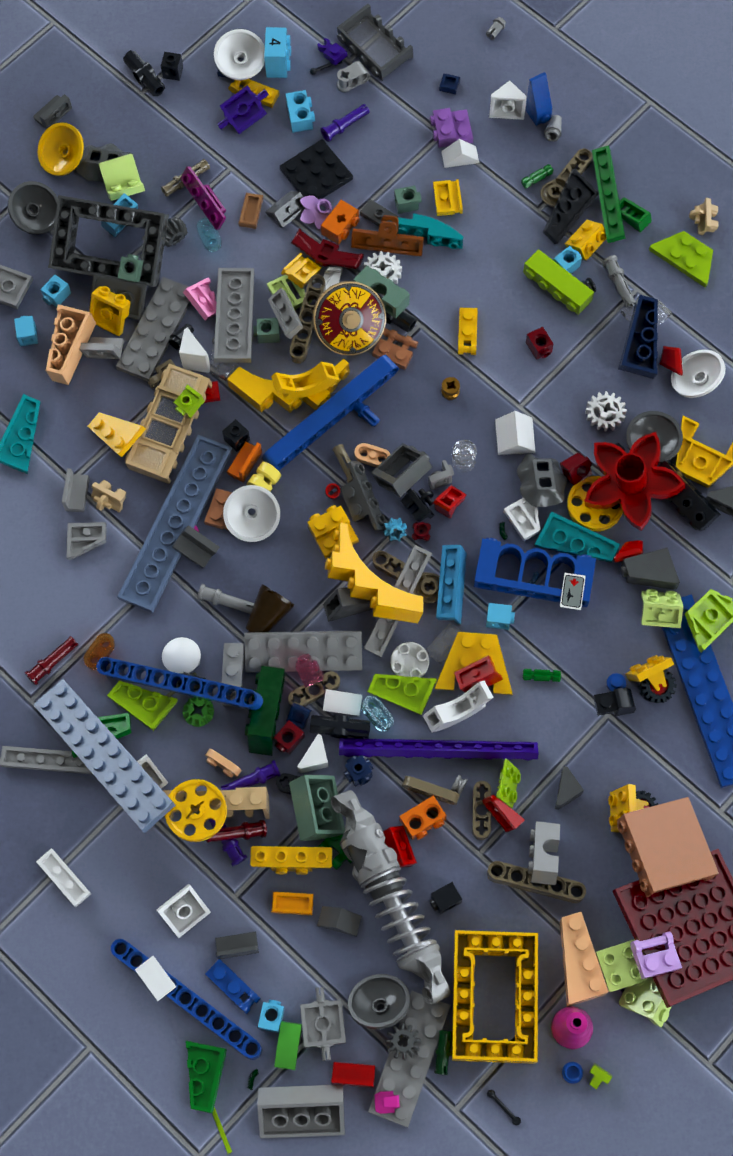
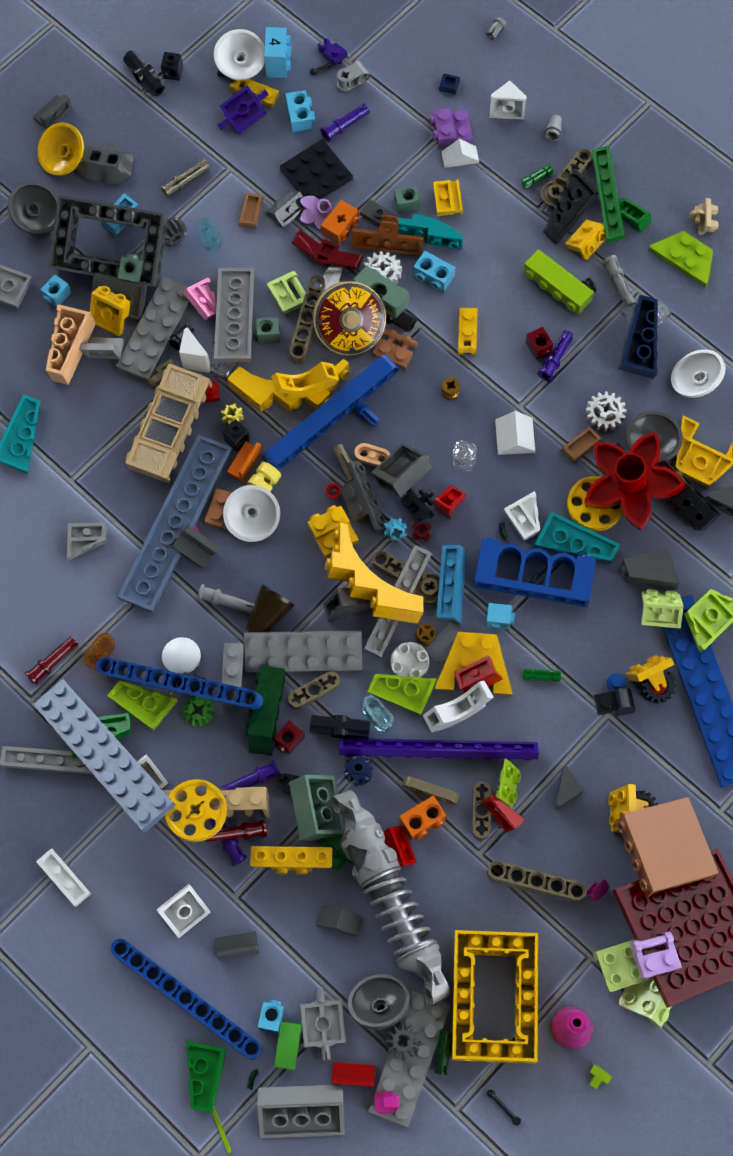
medium azure brick [14,316,38,346] -> none
light grey panel [62,468,90,512] -> none
yellow wing [87,412,146,457] -> none
tan hips [91,480,126,513] -> none
yellowish green bracket [99,154,145,201] -> none
white sticker [135,956,176,1001] -> none
lime brick [173,384,205,418] -> none
magenta bracket [180,166,226,230] -> none
light nougat plate [205,749,242,778] -> none
blue plate [205,959,261,1014] -> none
light grey plate [268,288,304,339] -> none
light orange tile [271,892,314,915] -> none
yellow plate [281,253,322,288] -> none
dark blue tile [286,703,312,729] -> none
clear pink brick [295,654,324,688] -> none
white slope [297,734,329,773] -> none
white sticker [323,689,362,716] -> none
window [337,4,413,81] -> none
light grey bracket [428,460,454,490] -> none
black brick [429,882,462,915] -> none
light grey bush [451,775,468,795] -> none
dark grey piece [517,454,567,507] -> none
blue slope [526,72,553,126] -> none
light grey arch [528,821,560,885] -> none
medium azure brick [553,246,582,274] -> none
dark red brick [560,452,592,485] -> none
sticker [560,573,586,610] -> none
light nougat wedge [560,912,609,1007] -> none
blue plate [562,1062,583,1084] -> none
red piece [614,540,644,563] -> none
red piece [659,346,683,376] -> none
none -> light yellow gear [221,403,244,424]
none -> medium azure brick [413,251,456,292]
none -> pearl gold wheel [416,623,436,646]
none -> dark purple pin [537,330,574,381]
none -> medium nougat tile [561,426,602,463]
none -> dark pink piece [586,879,610,901]

